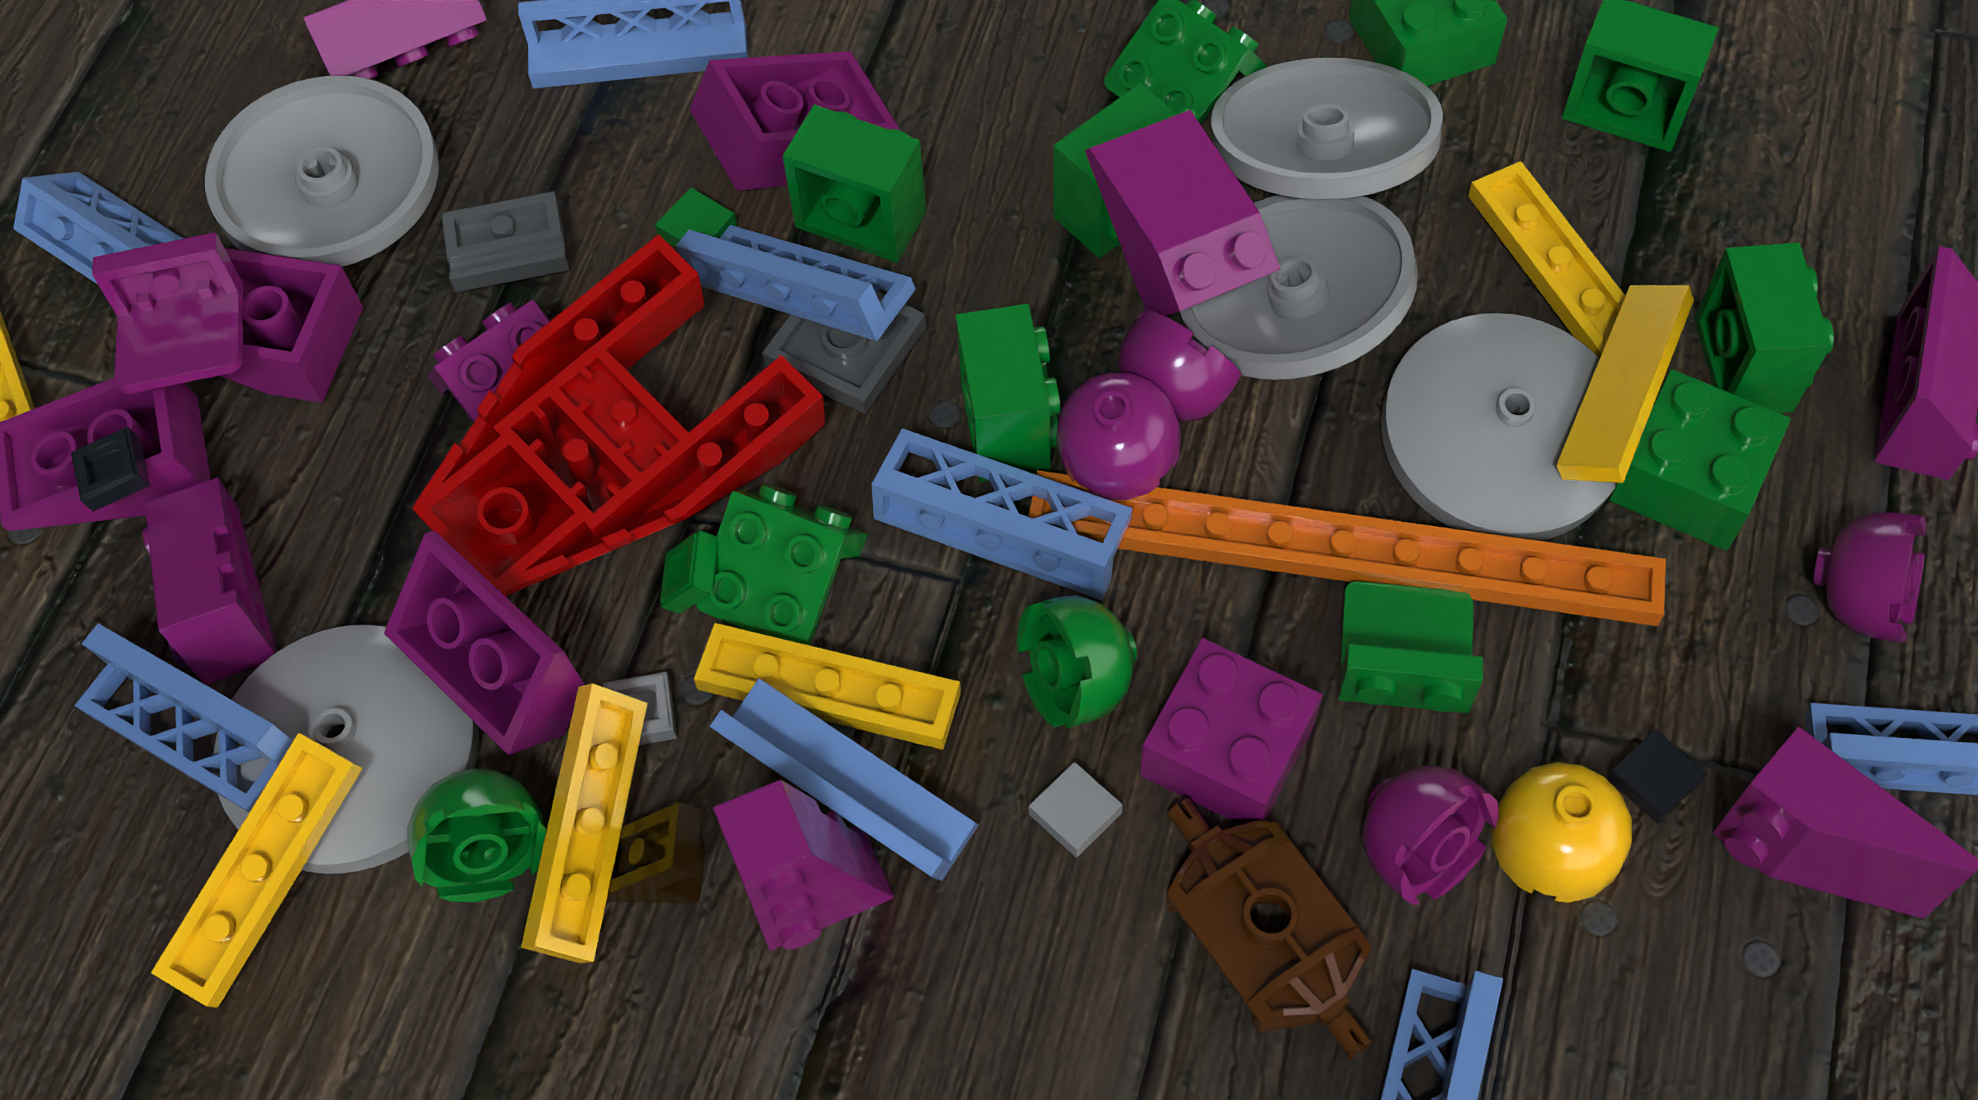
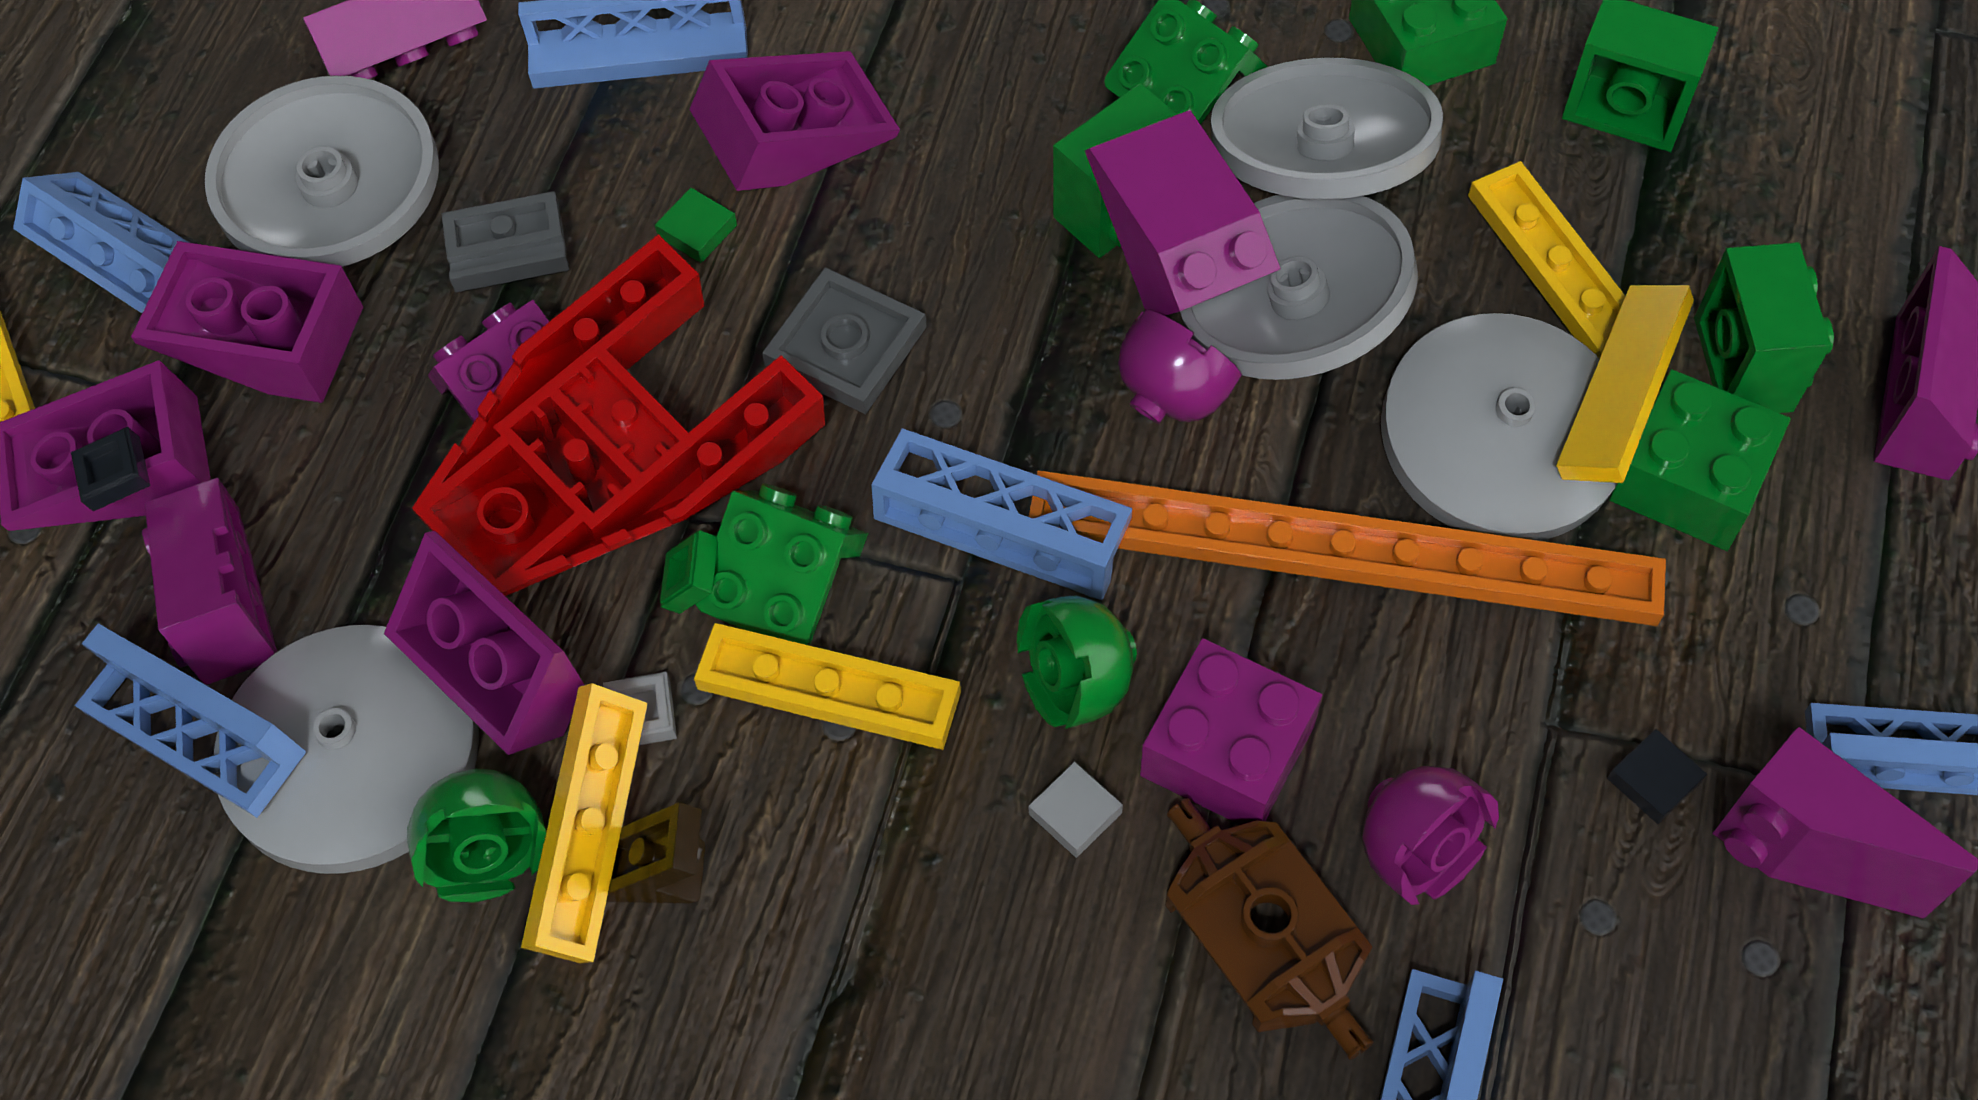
magenta bracket [92,232,243,394] -> none
yellow plate [151,733,363,1008] -> none
medium blue fence [676,225,916,341] -> none
medium blue fence [709,679,979,881] -> none
magenta wedge [713,780,894,951] -> none
green brick [783,104,926,263] -> none
green brick [955,303,1060,482] -> none
magenta cylinder [1056,372,1181,500] -> none
green bracket [1338,581,1483,714] -> none
yellow cylinder [1491,762,1632,903] -> none
magenta cylinder [1814,513,1926,643] -> none

